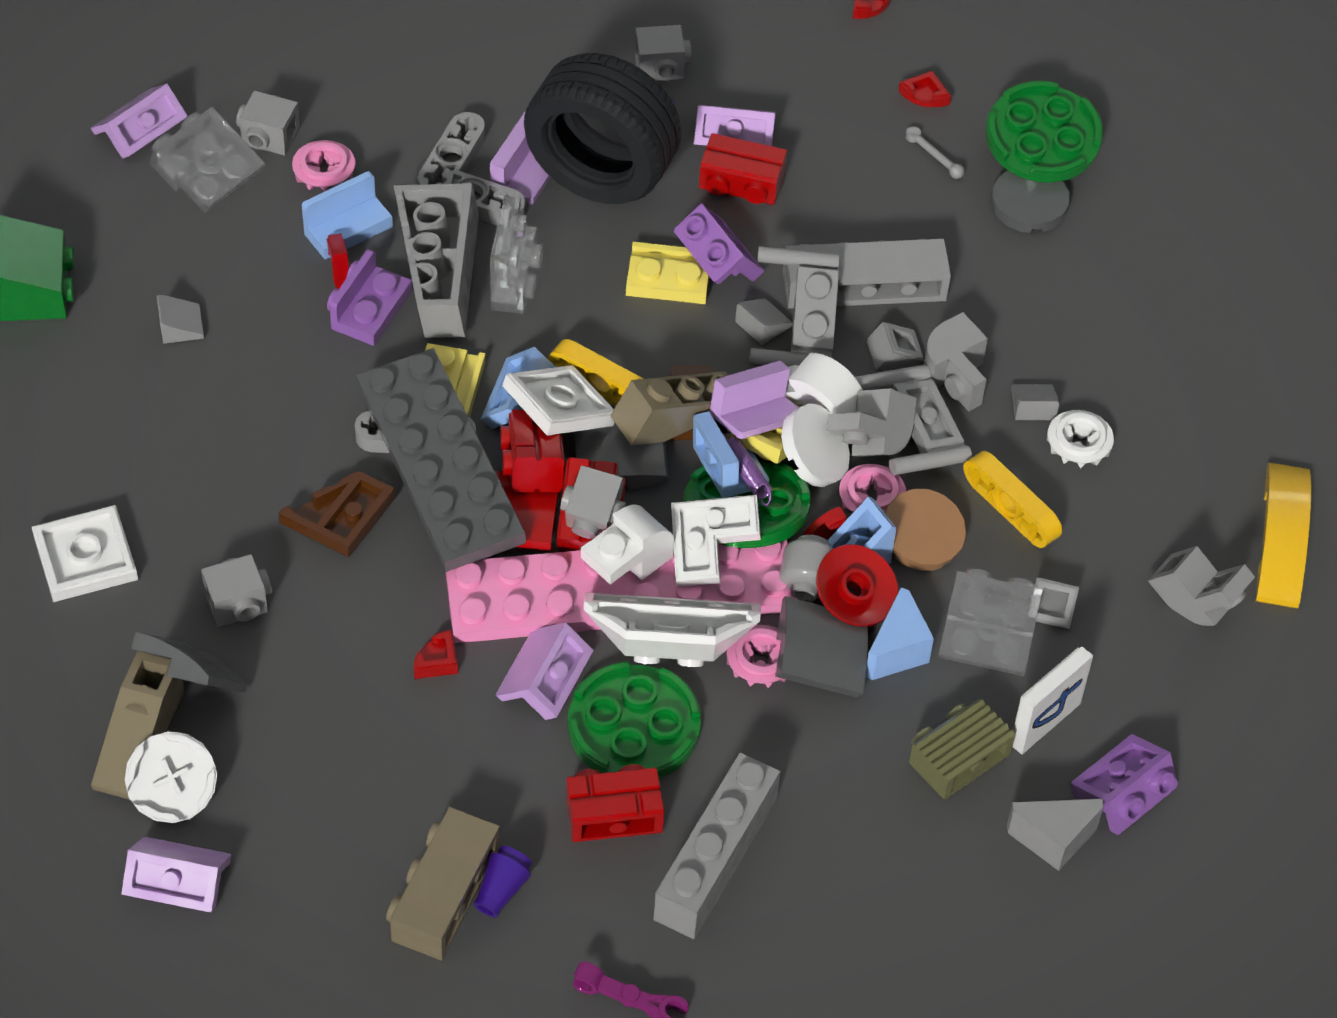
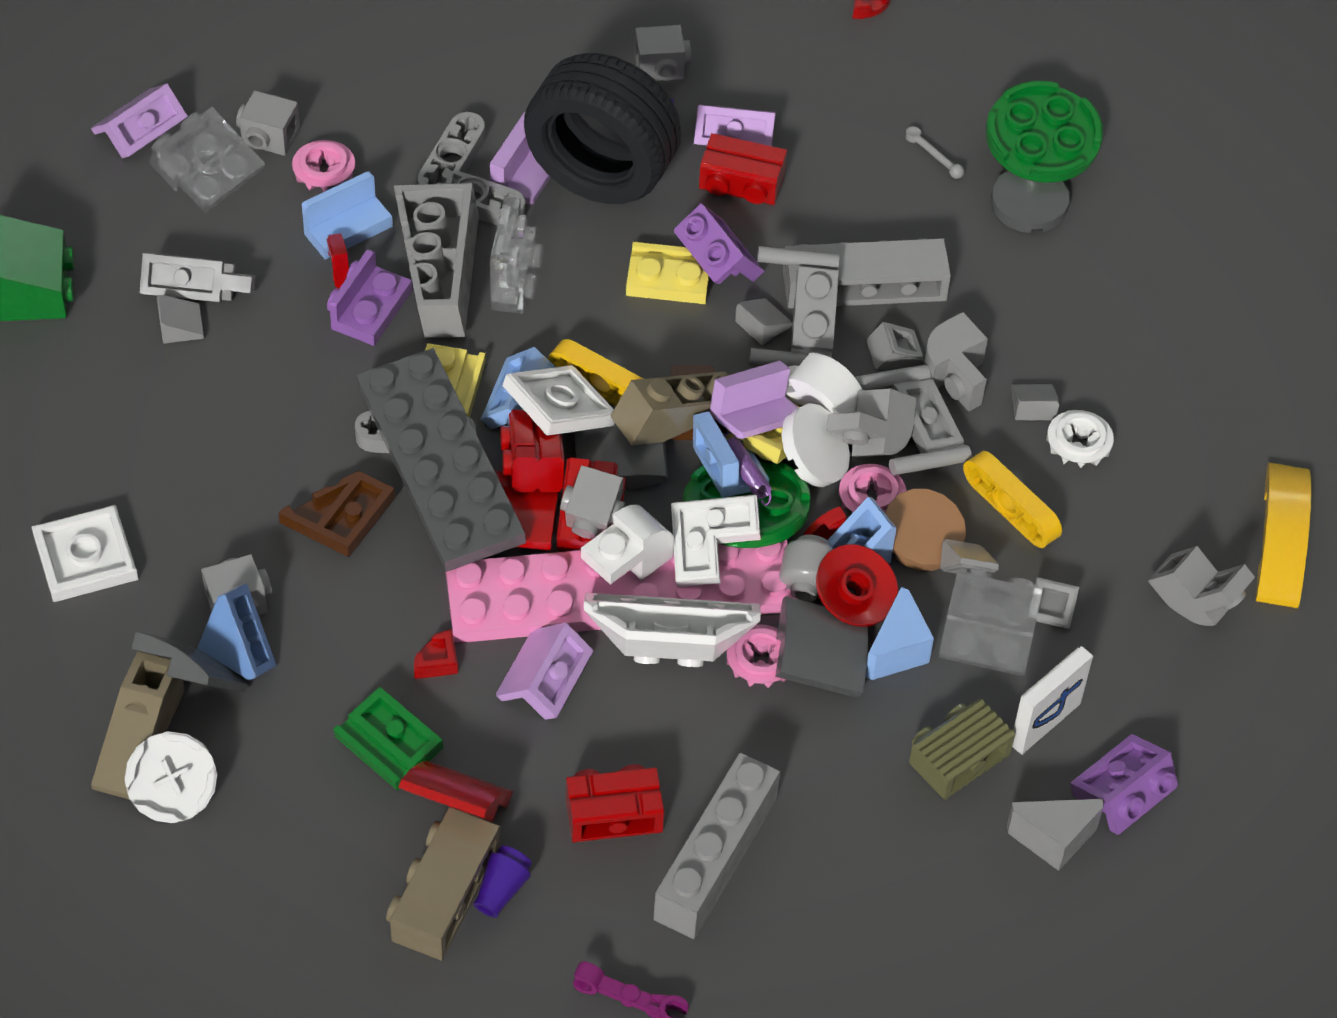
lavender panel [121,837,231,912] -> none
green tile [567,661,701,779] -> none
red tile [898,71,951,107] -> none
none -> hinge [140,252,256,302]
none -> medium blue slope [197,583,277,680]
none -> green plate [333,687,444,791]
none -> red slope [398,761,513,822]
none -> light grey slope [940,539,999,577]

